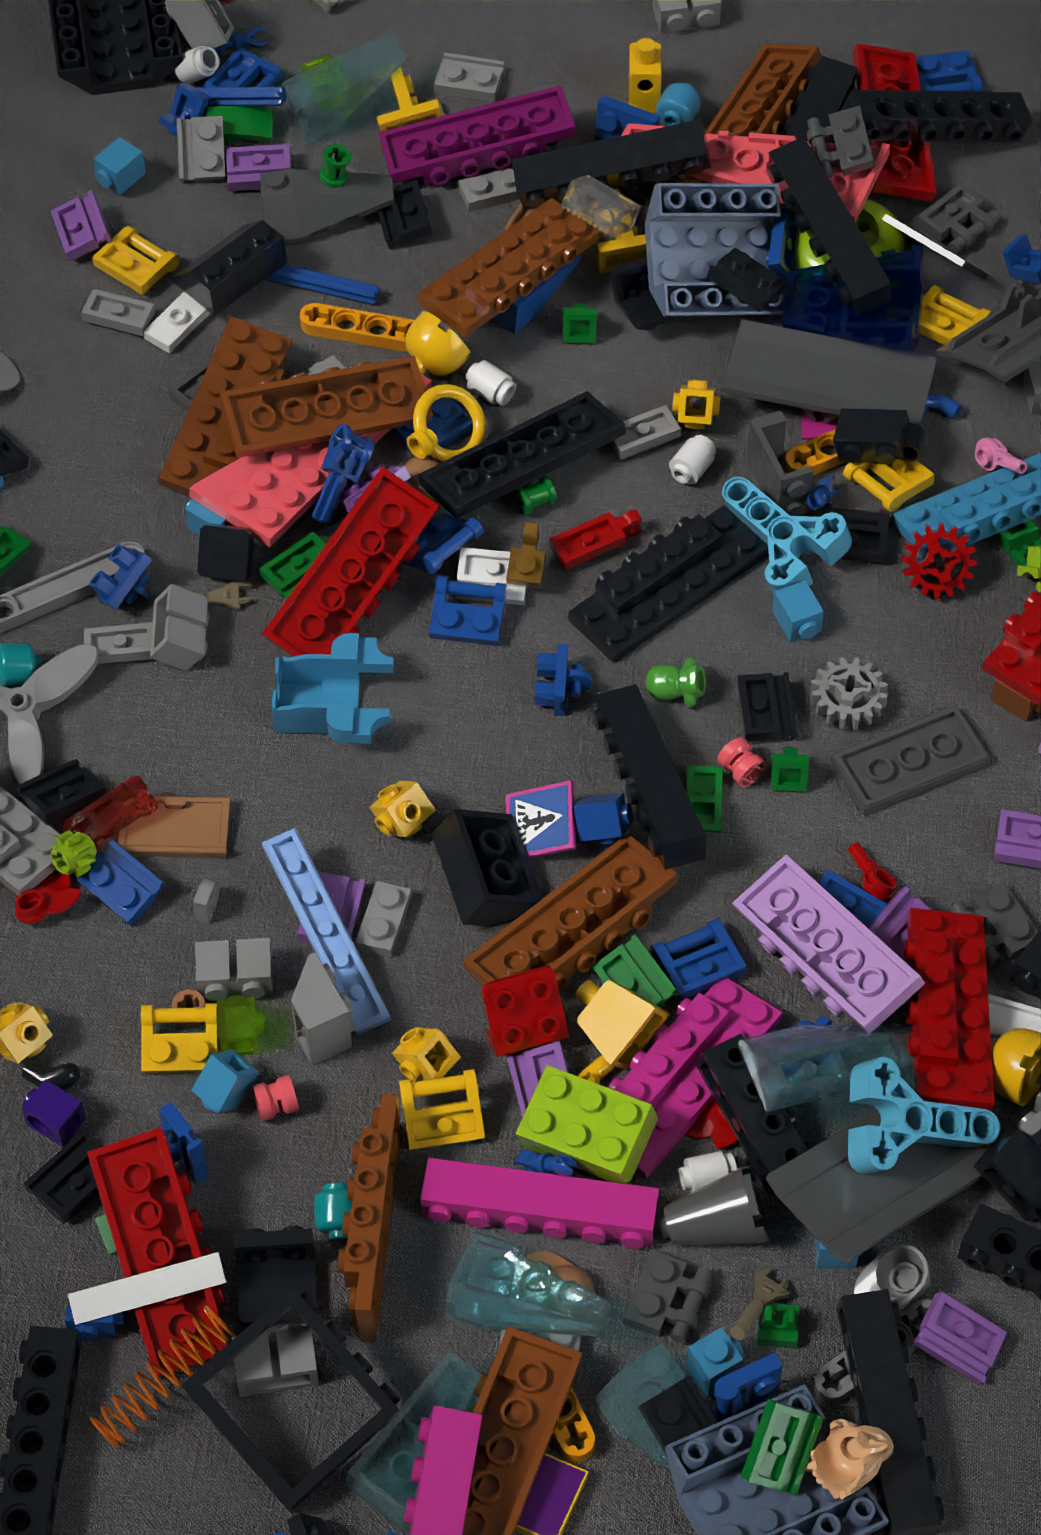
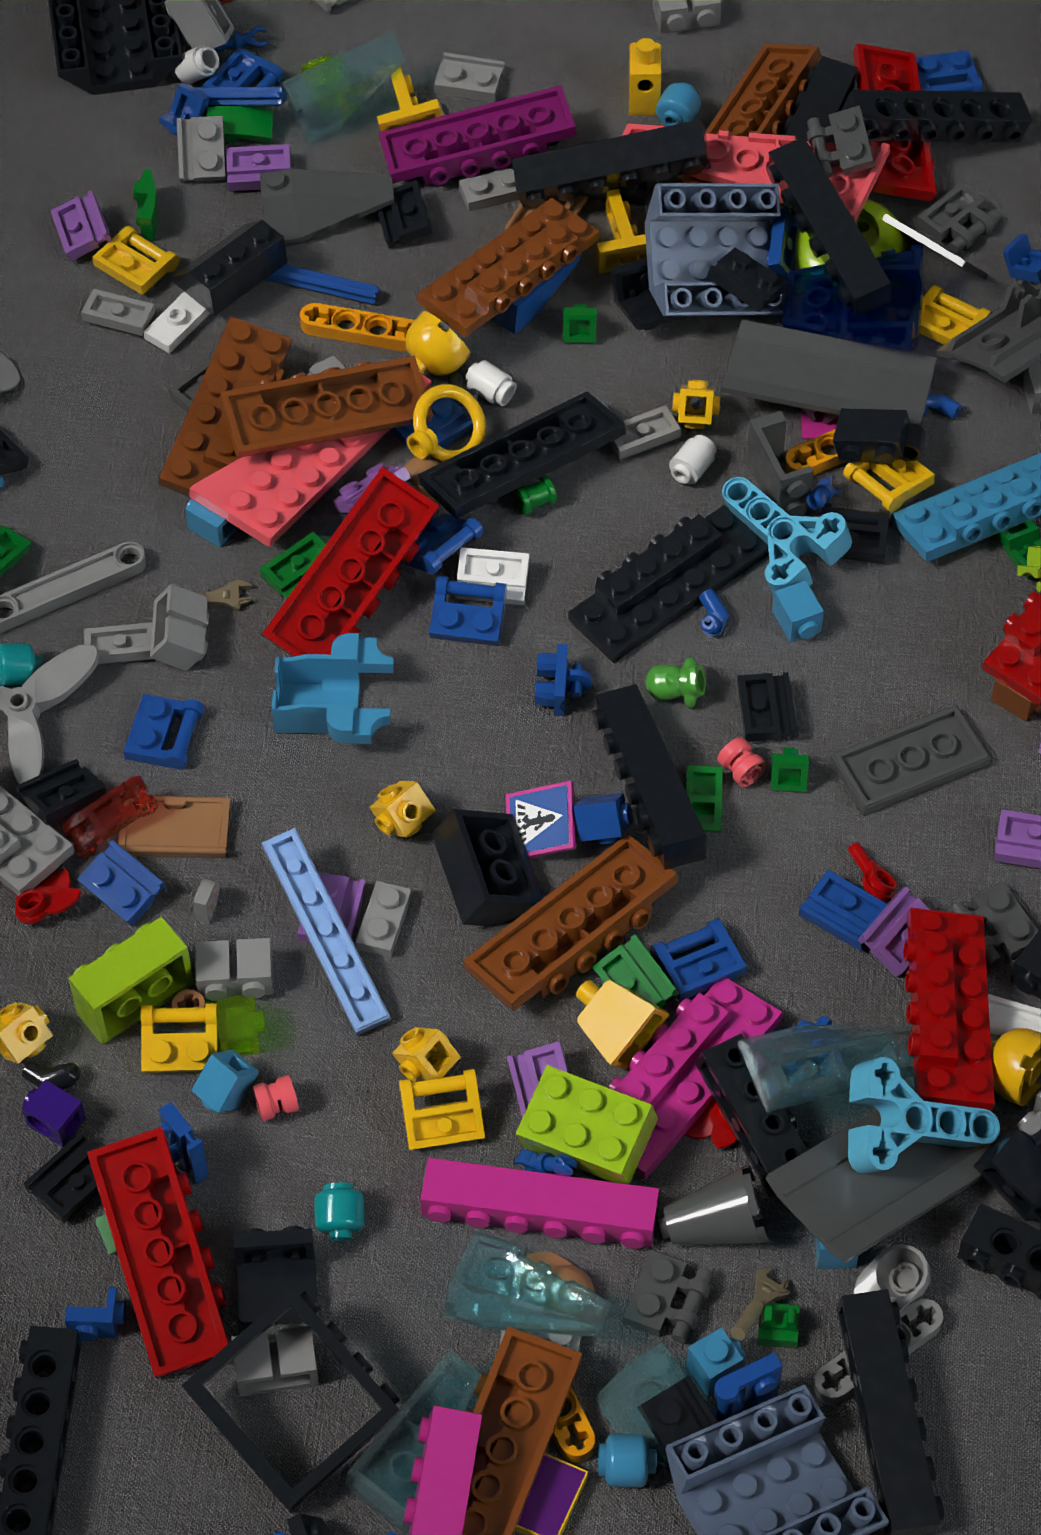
lime gear [51,830,97,877] -> none
white sticker [68,1252,226,1325] -> none
blue hips [89,544,152,610] -> none
orange piece [89,1305,235,1449] -> none
dark azure brick [93,137,146,196] -> none
black piece [197,523,254,581] -> none
light grey slope [291,952,355,1066] -> none
blue connector [312,424,374,525] -> none
green bush [319,144,351,188] -> none
dark orange plate [338,1094,402,1342] -> none
red bracket [481,966,569,1057] -> none
pearl gold plate [506,522,546,588] -> none
red plate [549,509,643,571] -> none
clear brick [561,174,641,238] -> none
yellow arm [576,1055,614,1085] -> none
blue plate [594,95,660,141] -> none
white brick [679,1151,737,1193] -> none
lavender plate [732,855,925,1034] -> none
green plate [741,1399,824,1496] -> none
light nougat hair [805,1419,894,1500] -> none
light grey gear [811,657,888,730] -> none
red gear [901,522,977,599] -> none
medium lavender plate [912,1291,1007,1384] -> none
bright pink plate [975,437,1028,474] -> none
none -> lime brick [68,916,194,1045]
none -> blue plate [123,694,205,769]
none -> green slope [133,169,159,241]
none -> dark azure head [598,1433,657,1488]
none -> blue arm [699,589,729,636]

